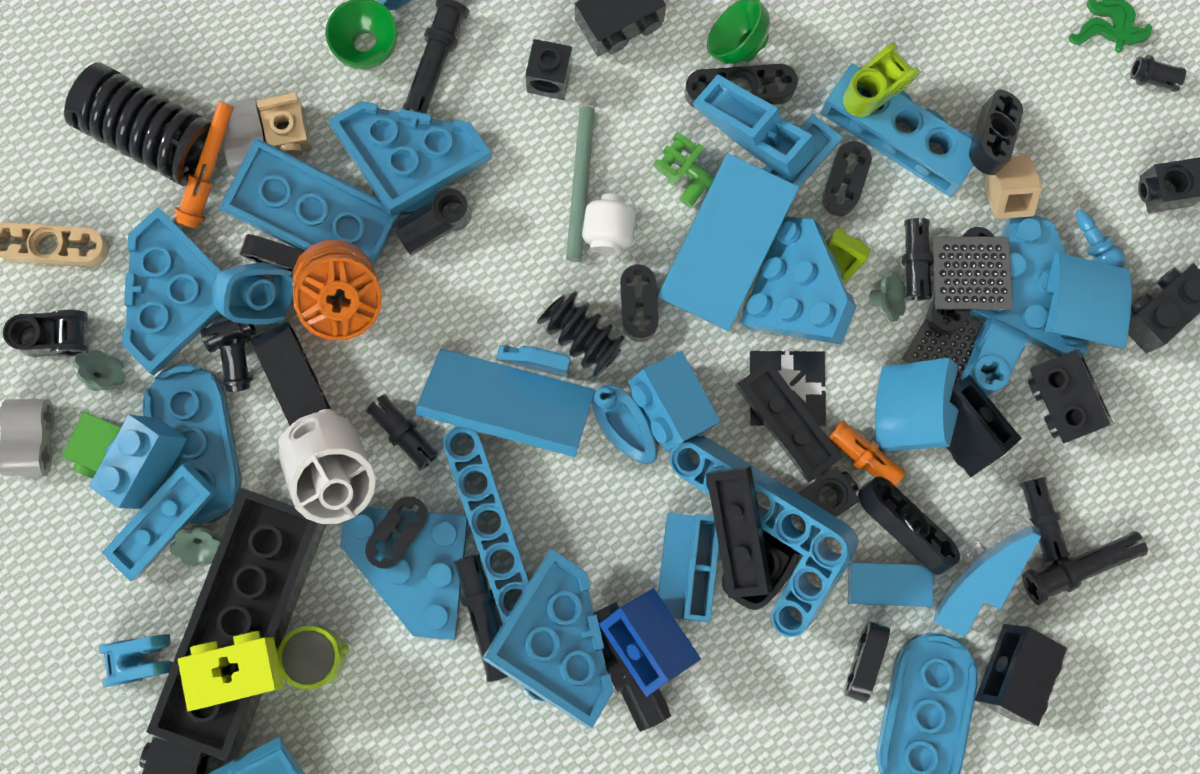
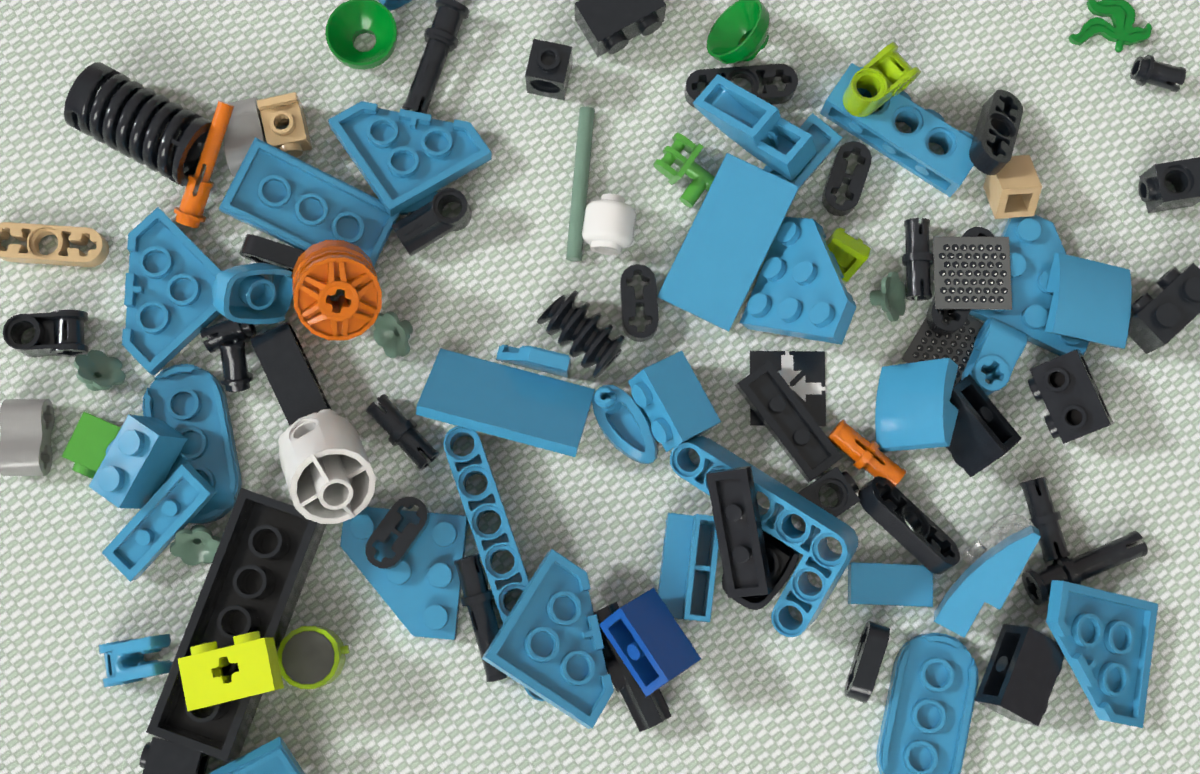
dark azure bar [1076,209,1126,268] -> none
none -> sand green plant [373,311,413,358]
none -> dark azure plate [1046,580,1158,728]

